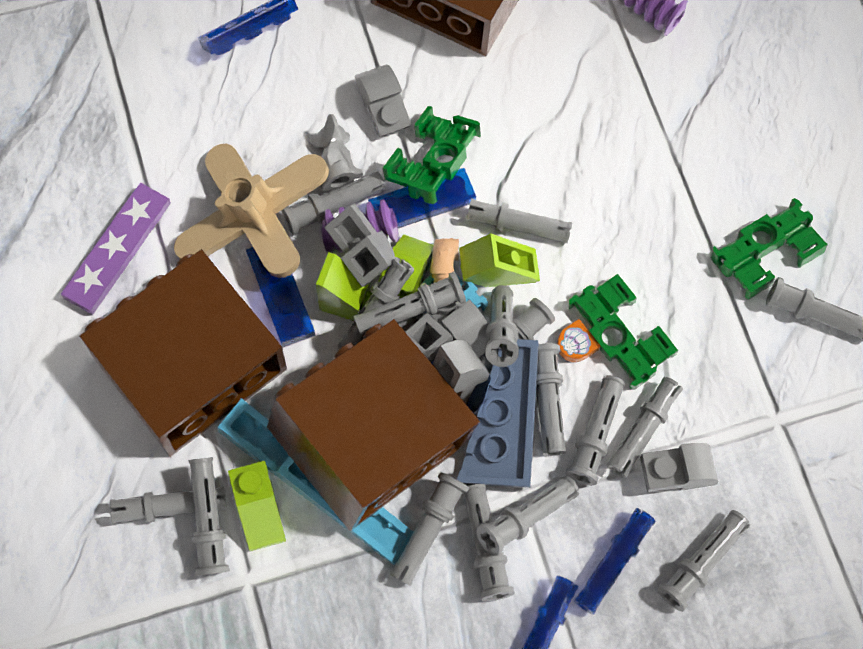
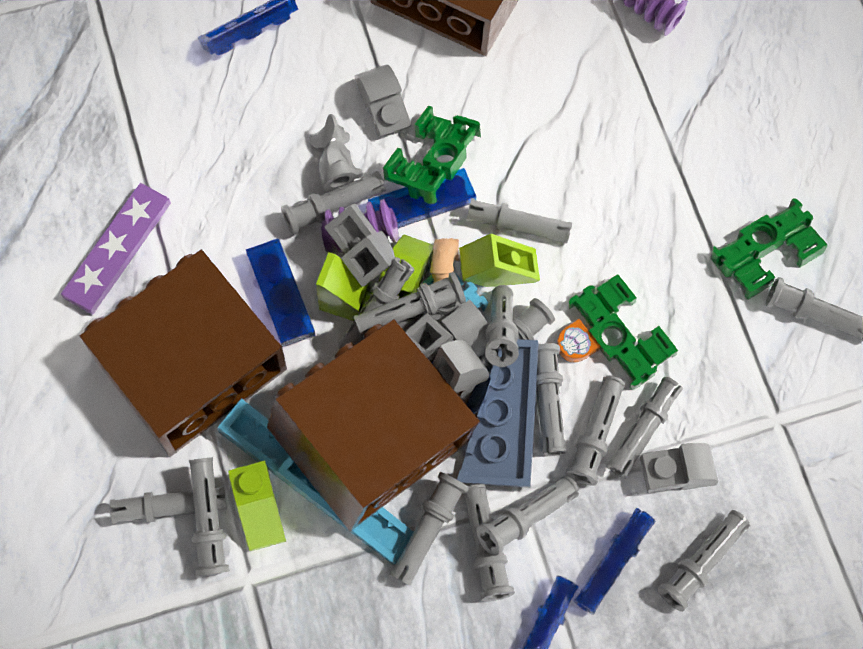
tan piece [174,143,329,278] -> none

